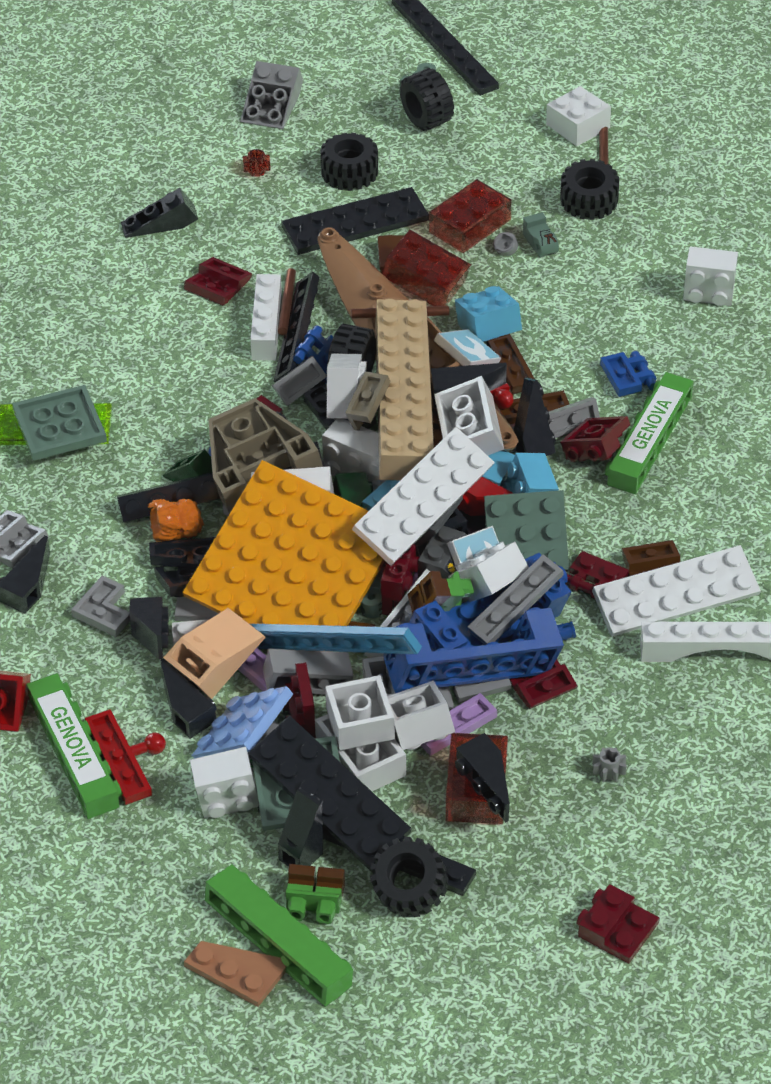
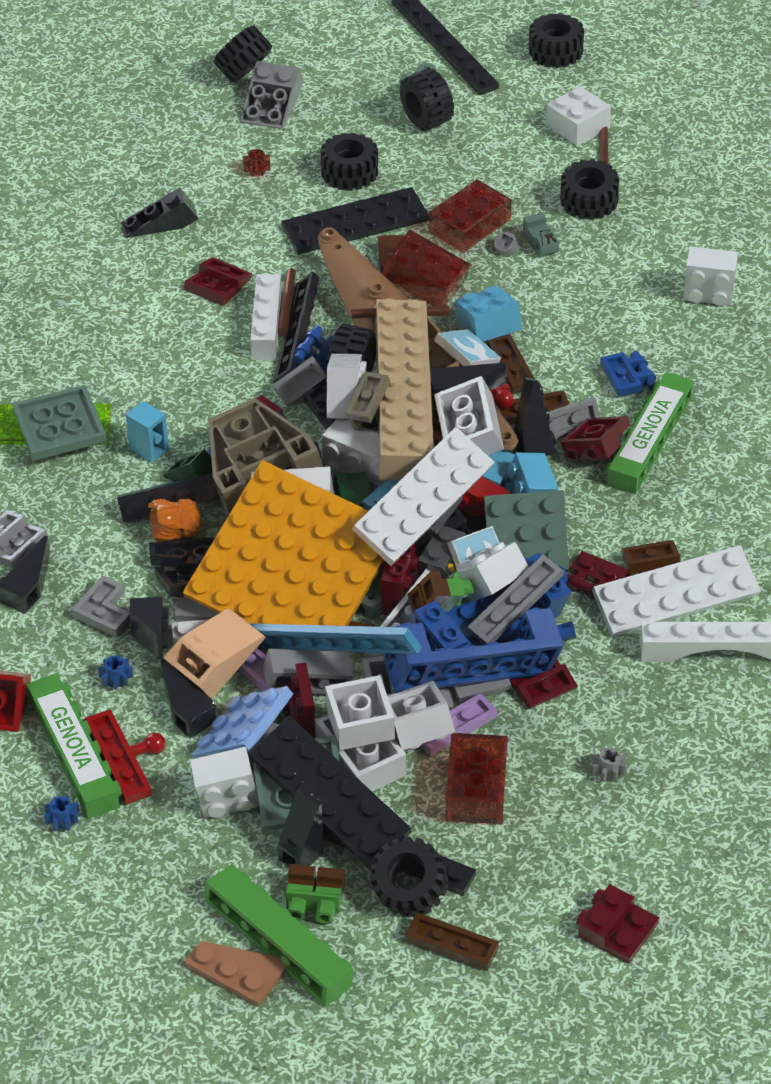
black slope [455,733,510,823] -> none
none -> blue gear [44,796,79,831]
none -> blue gear [98,655,133,690]
none -> medium azure brick [126,401,169,463]
none -> black tyre [213,25,272,83]
none -> reddish brown plate [405,912,499,971]
none -> black tyre [528,13,584,68]

